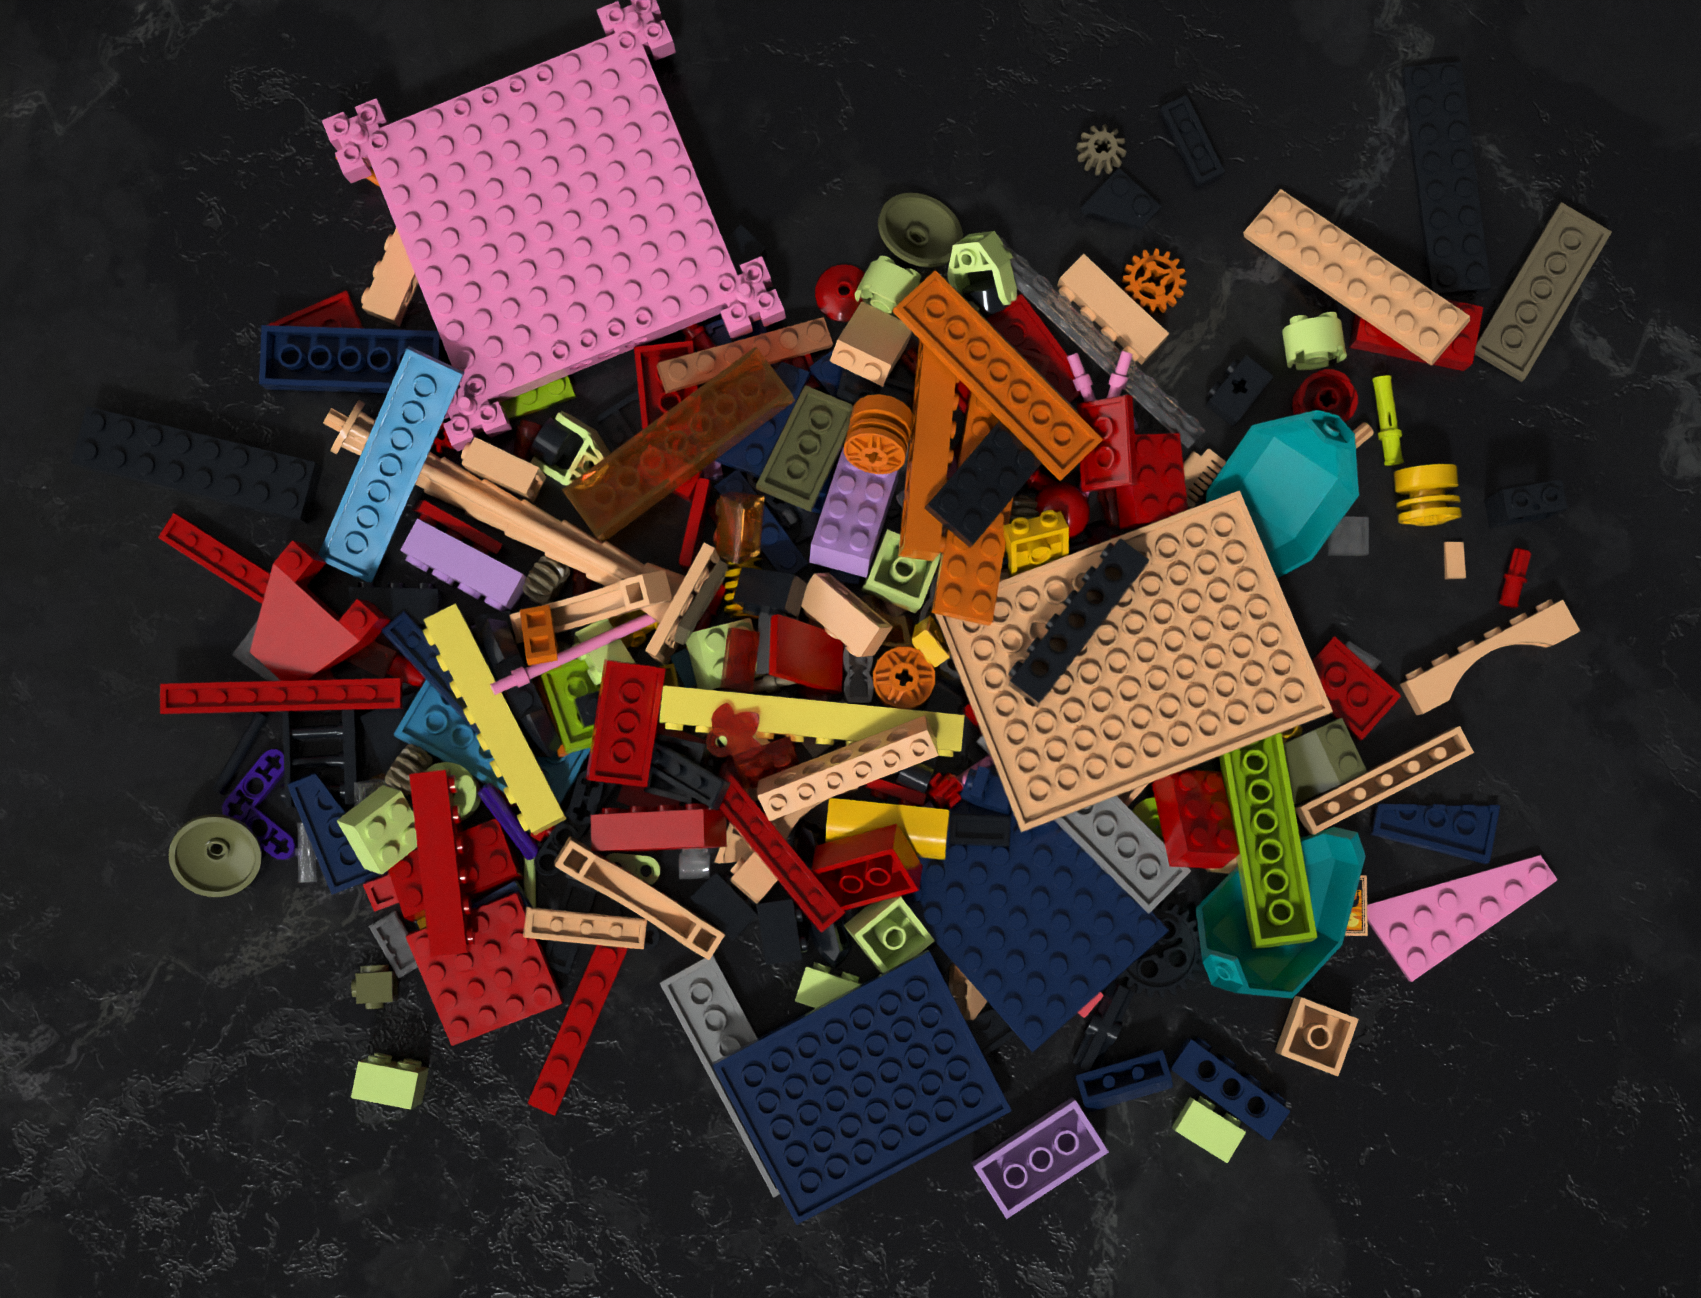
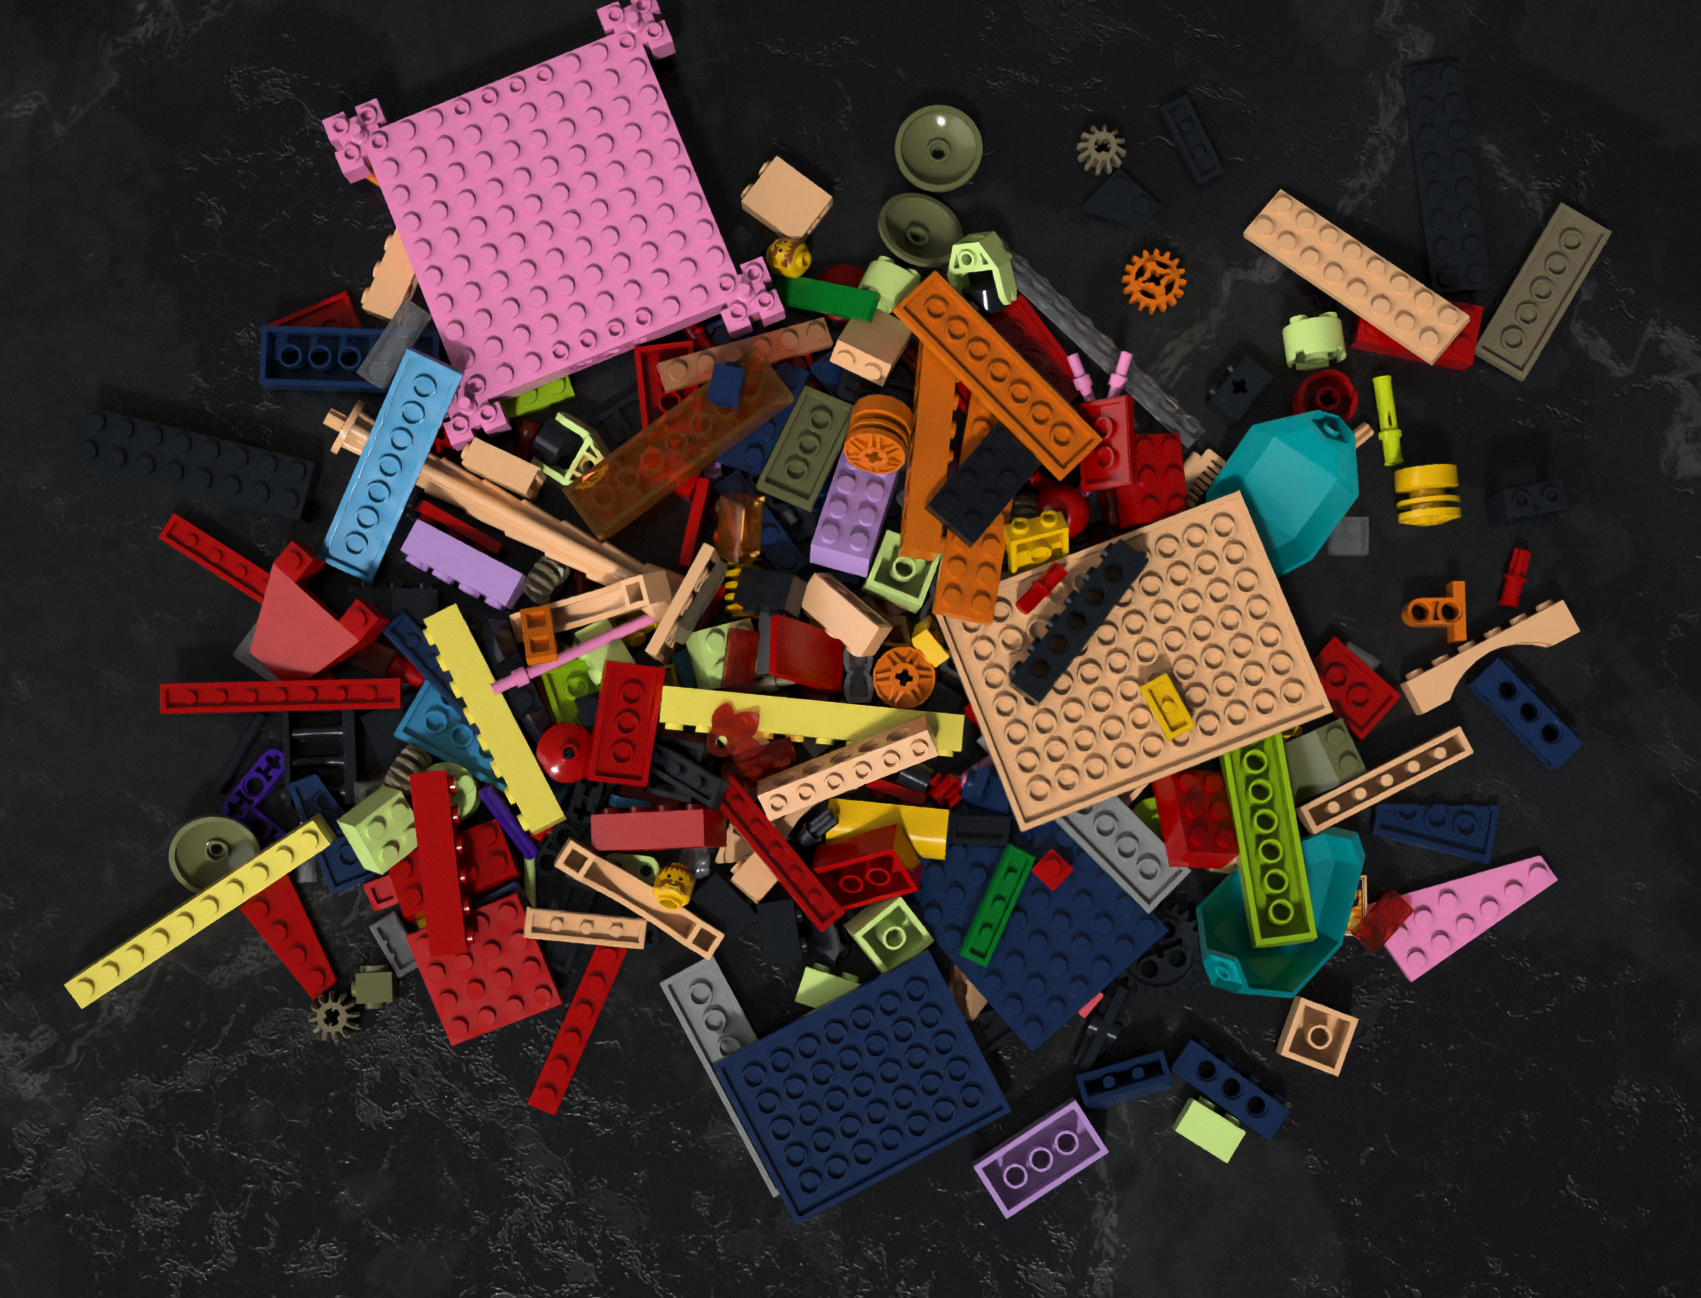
yellowish green brick [351,1053,429,1110] -> none
light nougat brick [1057,254,1169,365] -> none
light nougat piece [1444,542,1466,579] -> none
none -> light yellow brick [64,812,337,1009]
none -> red wing [239,872,339,1000]
none -> dark tan gear [308,990,361,1042]
none -> clear plate [356,298,432,390]
none -> red dish [536,722,592,783]
none -> dark azure piece [609,793,651,808]
none -> yellow head [652,863,695,910]
none -> dark blue brick [707,361,748,410]
none -> light nougat brick [741,156,833,242]
none -> yellow head [766,238,811,278]
none -> green tile [773,275,881,323]
none -> black axle [787,808,839,856]
none -> olive dish [895,105,983,192]
none -> green tile [958,843,1036,967]
none -> red axle [1015,561,1068,615]
none -> red plate [1031,848,1074,892]
none -> yellow plate [1139,673,1196,742]
none -> clear red plate [1350,889,1414,954]
none -> orange tile [1401,581,1467,643]
none -> dark blue brick [1466,658,1583,769]

